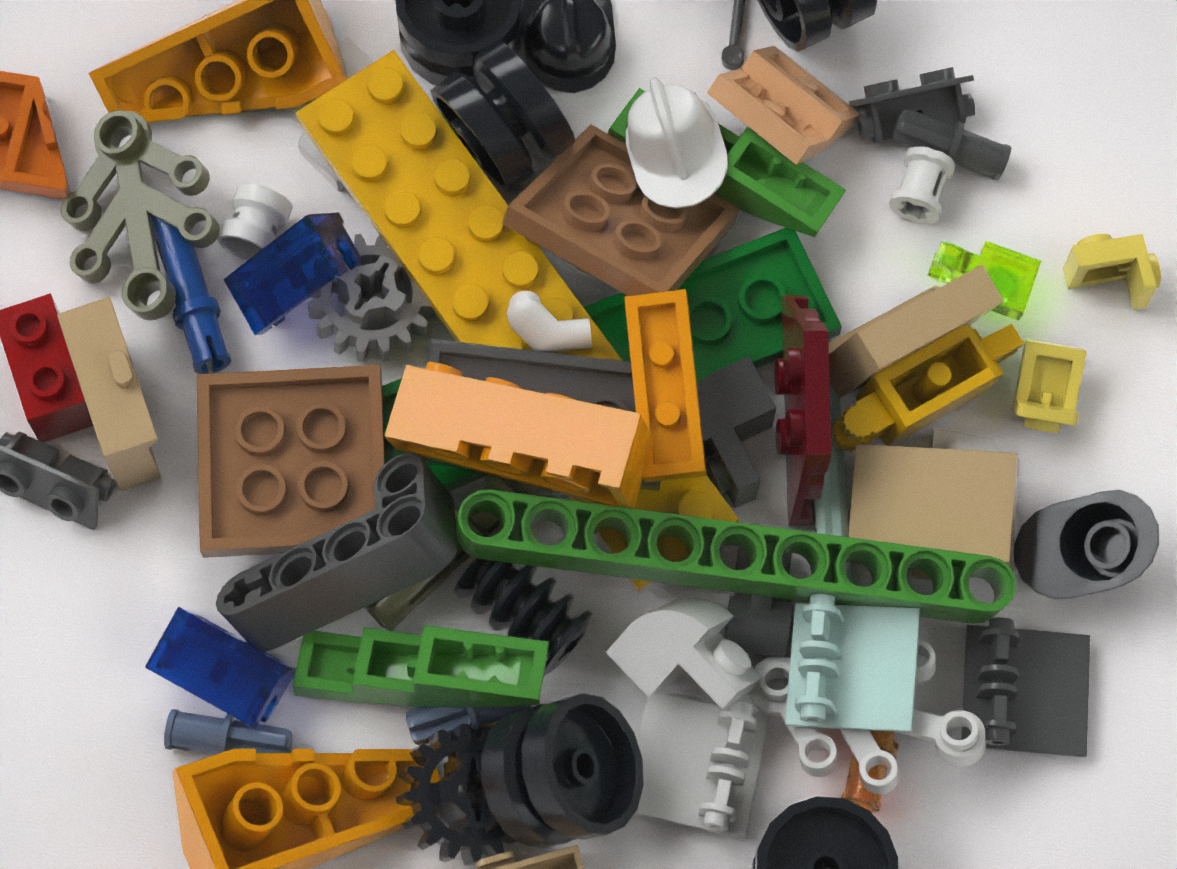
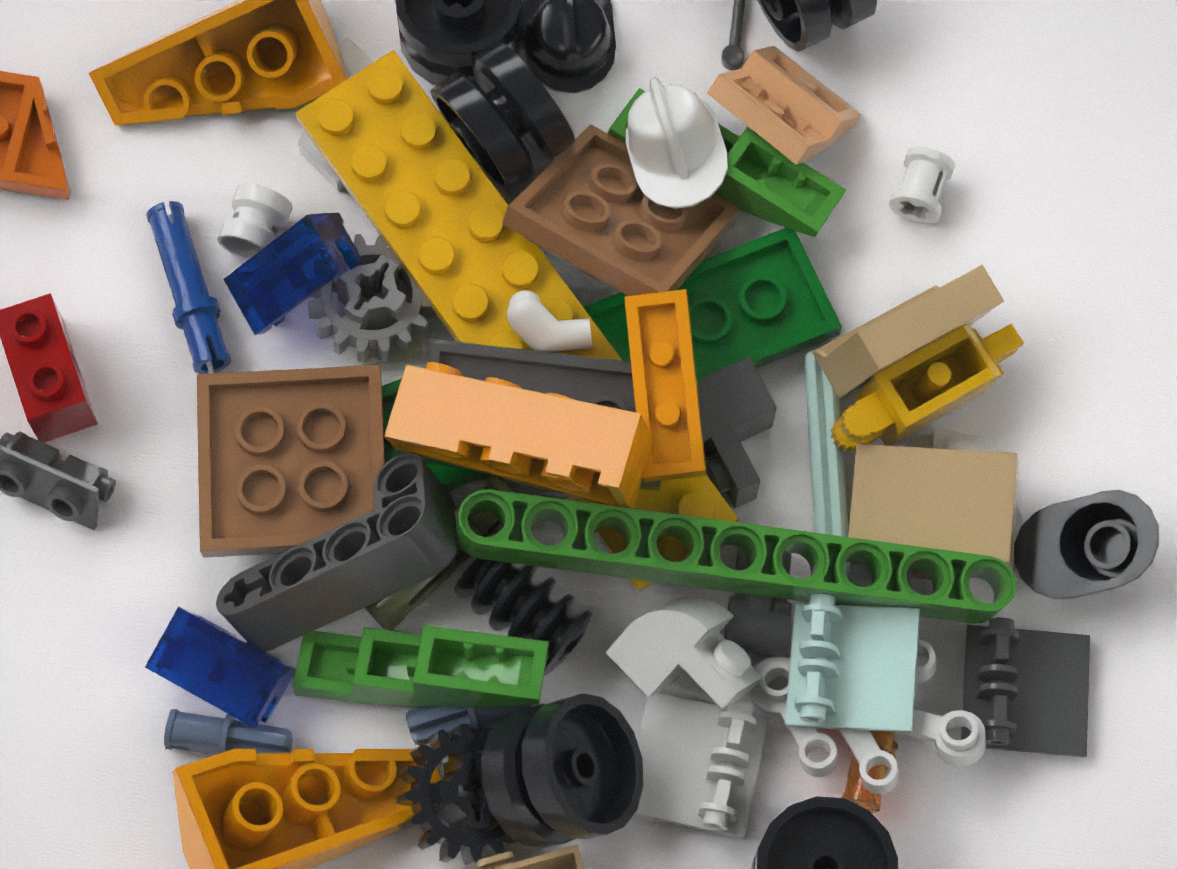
tan container [57,297,161,491] -> none
olive plant [61,110,220,320] -> none
dark red wing [774,295,832,526] -> none
dark grey hinge [849,67,975,143] -> none
dark grey axle [893,109,1012,181] -> none
clear neon green plate [927,241,1041,321] -> none
light yellow bracket [1012,338,1087,433] -> none
light yellow bracket [1063,234,1161,310] -> none

